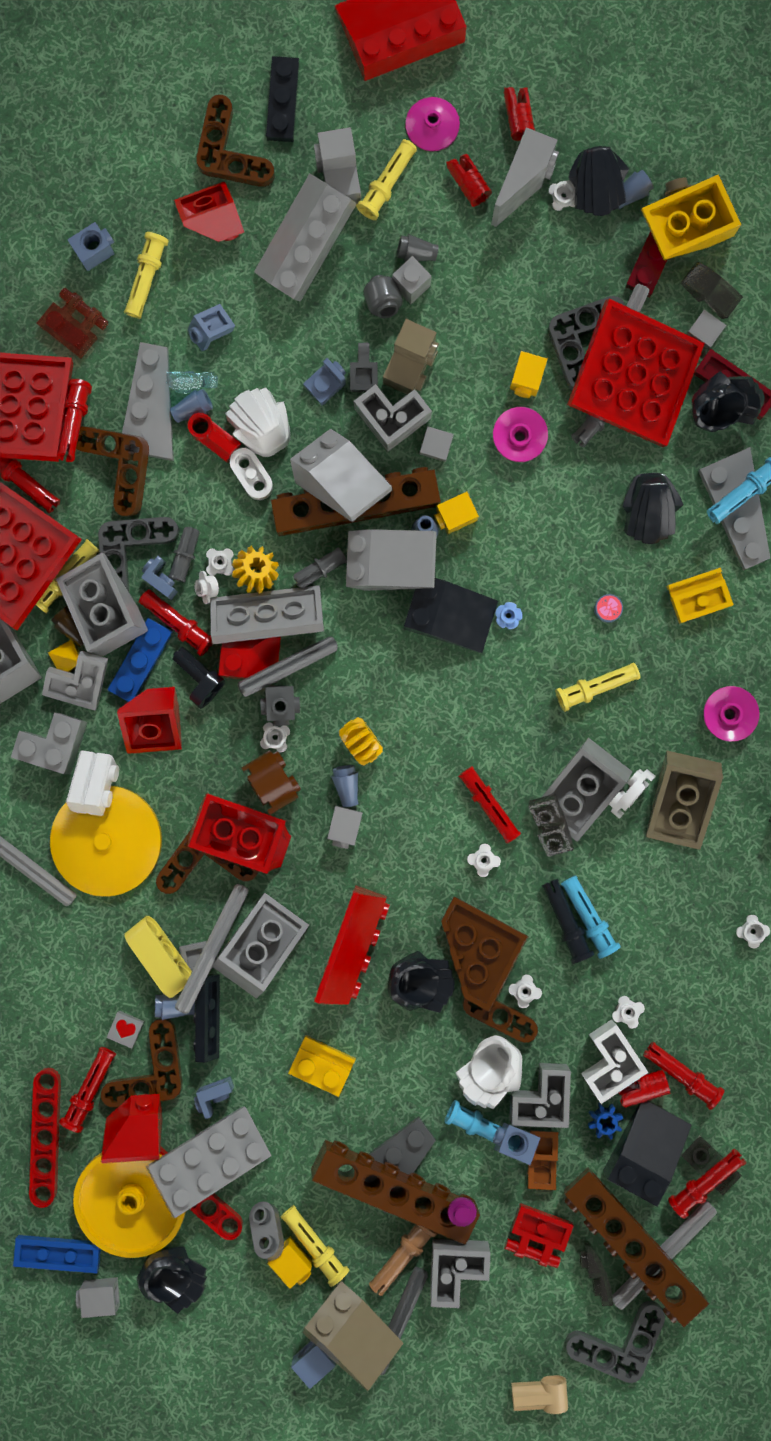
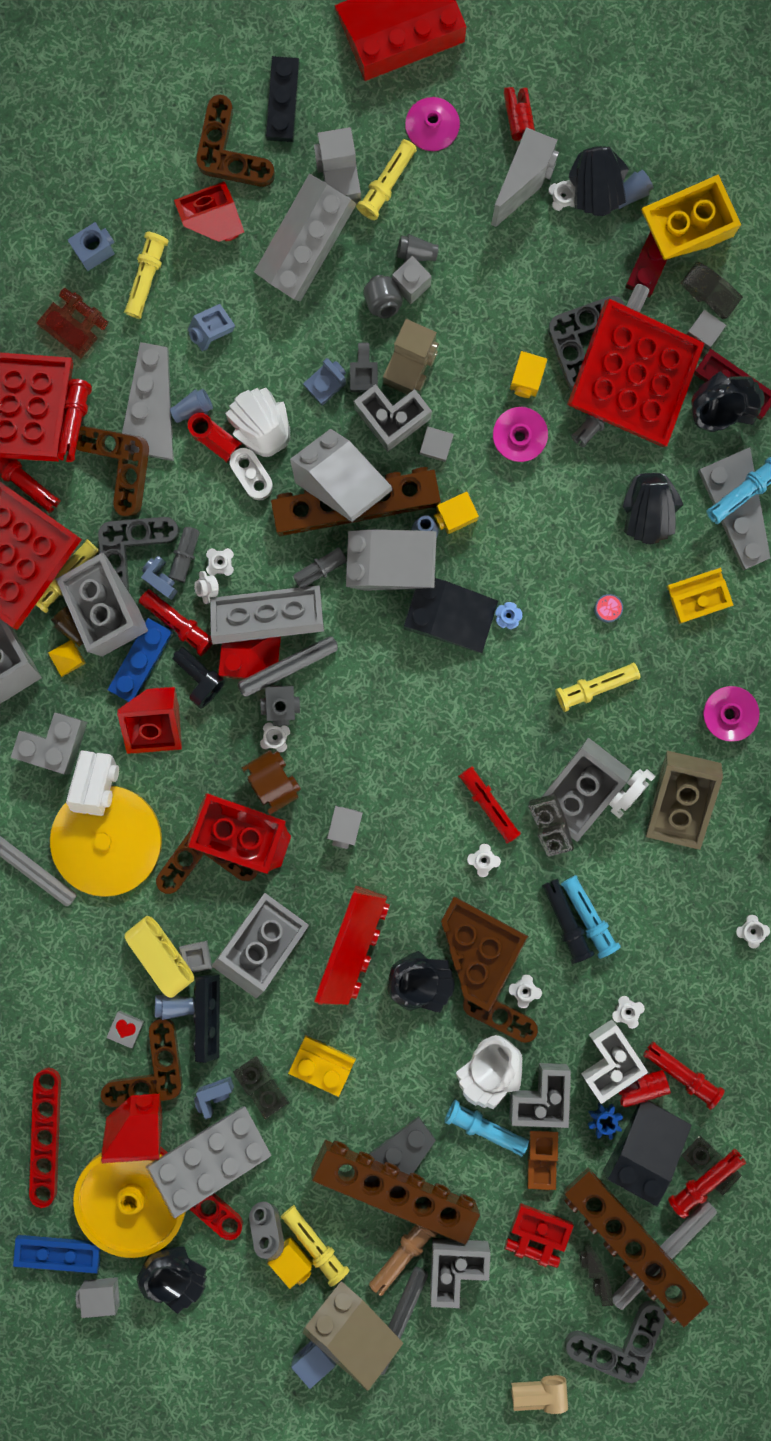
light grey plate [42,650,108,711] -> none
red pin [59,1046,116,1133] -> none
clear light blue plate [166,371,218,394] -> none
light grey axle [175,884,249,1014] -> none
yellow gear [232,545,279,594] -> none
sand blue cone [331,765,358,807] -> none
yellow gear [339,717,383,765] -> none
red hinge [446,154,492,207] -> none
magenta plate [448,1197,477,1227] -> none
sand blue brick [493,1123,540,1165] -> none
dark tan plate [664,178,691,196] -> none
none -> clear smoke slope [233,1056,290,1119]

